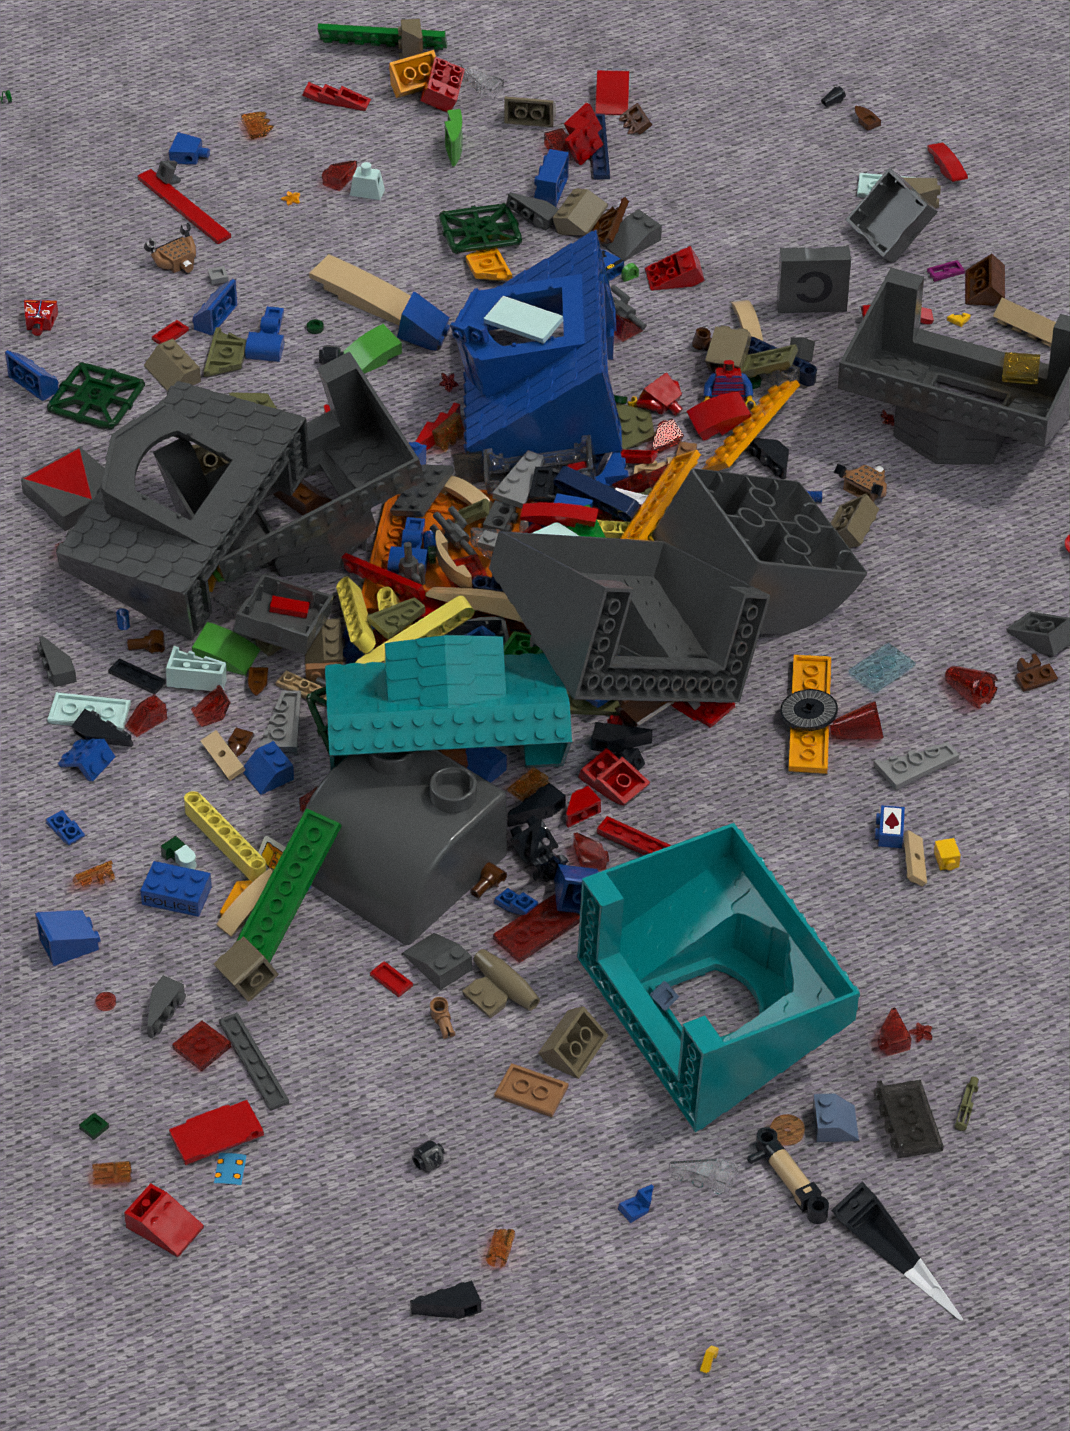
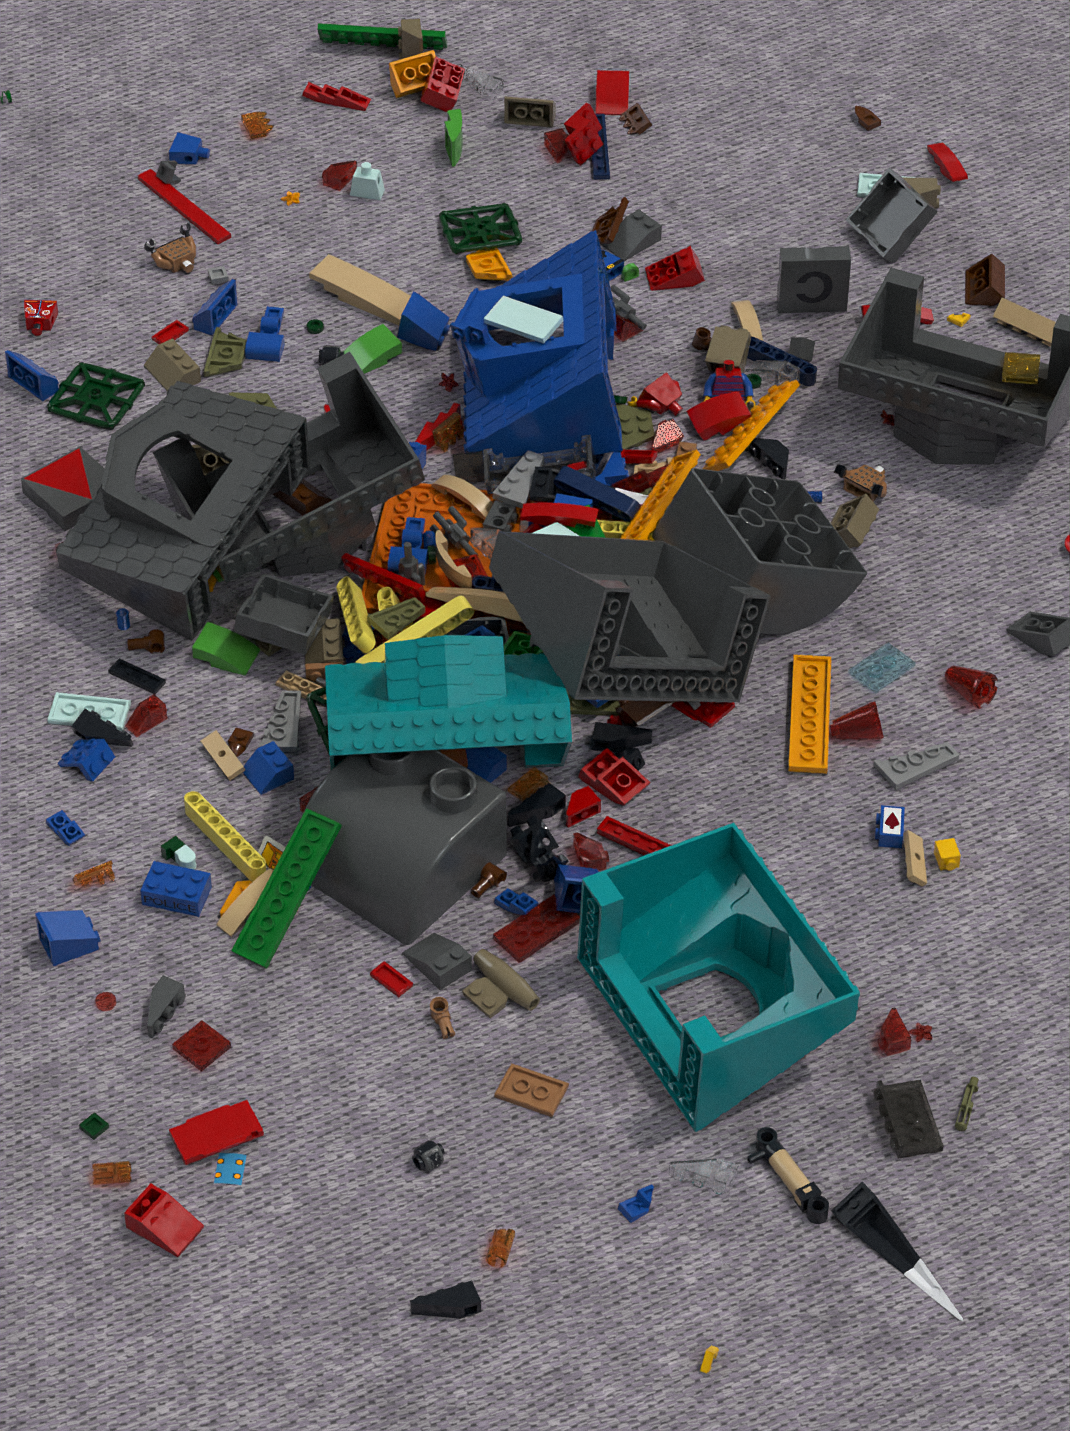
dark grey slope [37,636,77,687] -> none
light aqua wedge [166,646,227,692] -> none
clear red slope [191,685,231,727] -> none
dark tan slope [214,936,279,1001] -> none
dark grey tile [219,1012,289,1111] -> none
reddish brown plate [248,667,269,696] -> none
red tile [269,596,310,619] -> none
dark grey plate [390,464,454,517] -> none
olive tile [455,498,490,525] -> none
light grey plate [478,530,498,551] -> none
dark grey slope [506,192,559,231] -> none
blue brick [534,149,569,207] -> none
dark tan slope [538,1006,609,1079] -> none
dark tan slope [553,188,608,236] -> none
sand blue tile [650,981,679,1011] -> none
olive plate [741,344,798,378] -> none
clear orange piece [771,1114,805,1145] -> none
piece [780,689,838,731] -> none
sand blue slope [813,1094,859,1142] -> none
black cone [821,86,846,107] -> none
magenta tile [927,260,965,282] -> none
reddish brown plate [1015,654,1058,692] -> none

